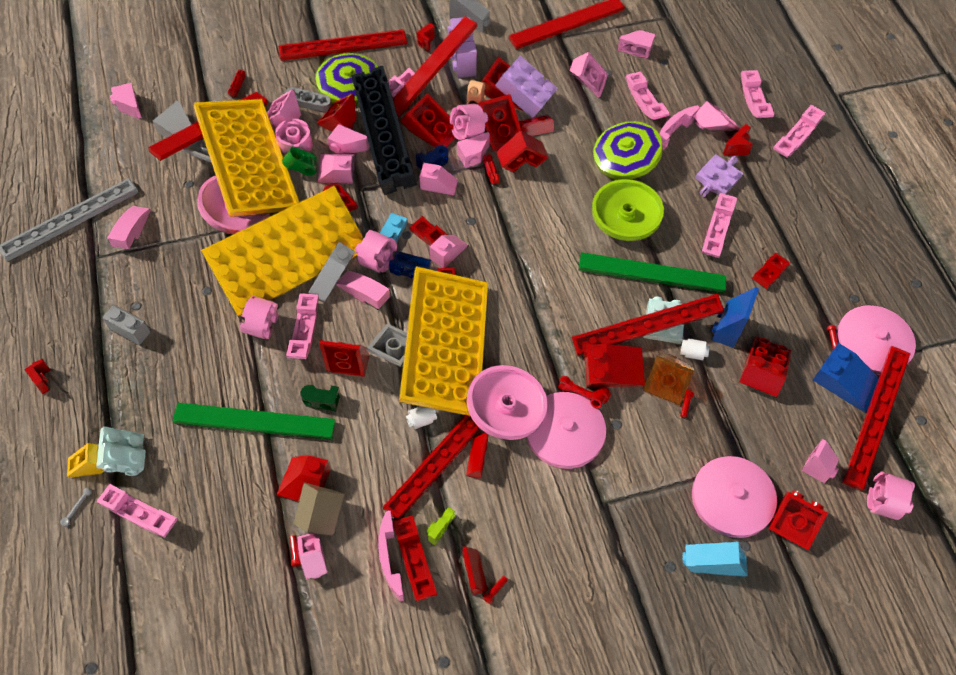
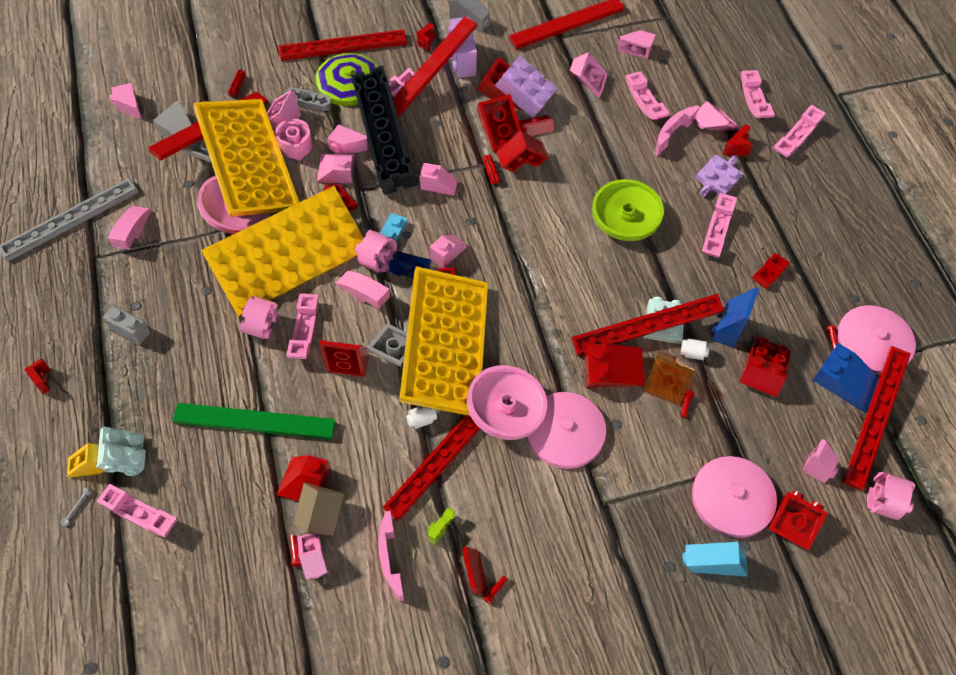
green piece [282,147,317,176] -> none
dark green leg [300,385,341,412] -> none
light grey slope [308,242,355,302] -> none
red slope [317,94,357,132] -> none
red slope [392,515,437,602] -> none
red slope [400,93,455,151] -> none
red slope [409,216,447,246] -> none
clear blue leg [416,145,449,170] -> none
bright pink brick [450,104,488,140] -> none
bright pink slope [457,132,490,168] -> none
red slope [466,433,489,479] -> none
light nougat leg [467,80,486,104] -> none
red brick [558,376,611,409] -> none
green tile [578,252,727,294] -> none
dish [593,121,663,180] -> none

